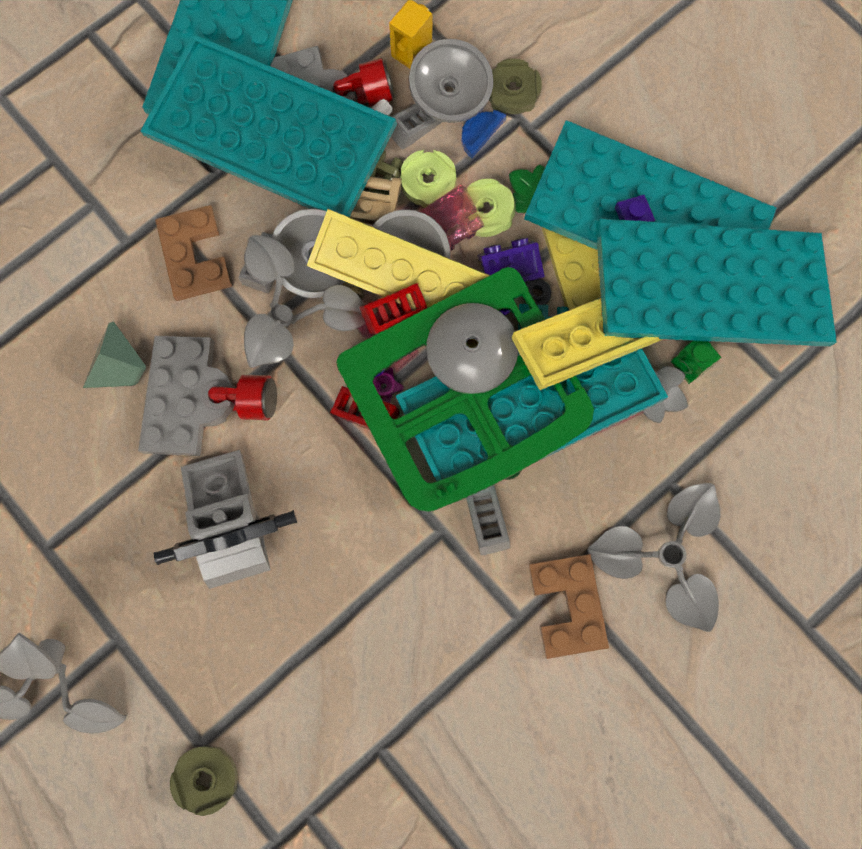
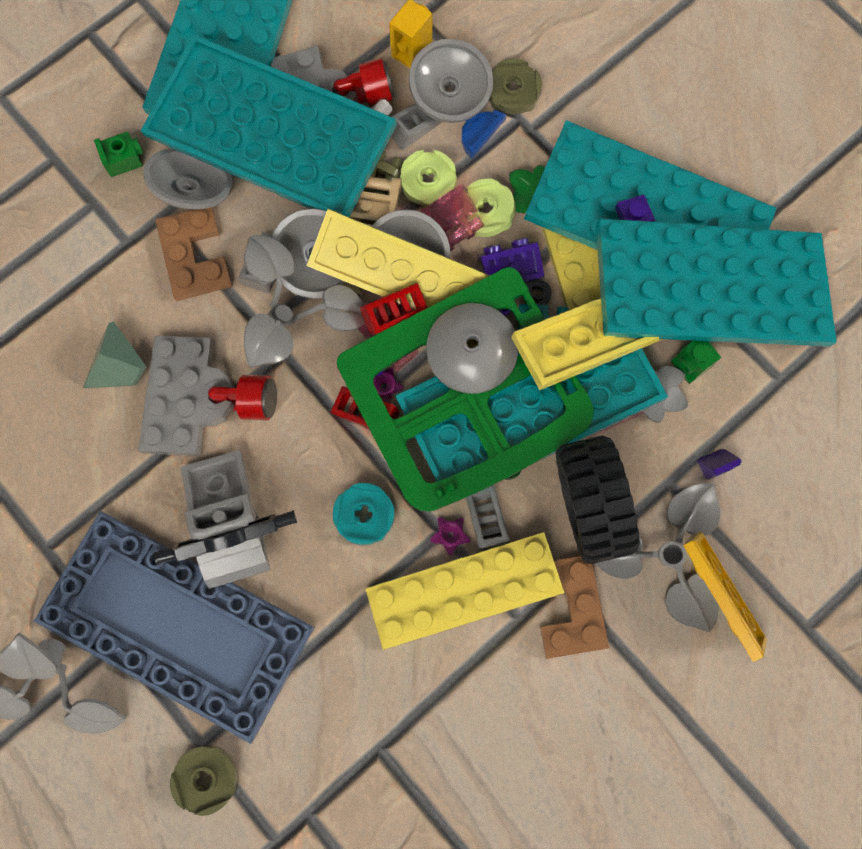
none -> sand blue tile [34,511,315,744]
none -> green brick [94,131,144,178]
none -> light grey dish [143,148,233,210]
none -> teal plate [333,483,395,546]
none -> light yellow plate [365,532,564,650]
none -> magenta plate [431,517,470,556]
none -> black tyre [556,435,640,564]
none -> yellow plate [683,531,767,662]
none -> slope [697,449,742,480]

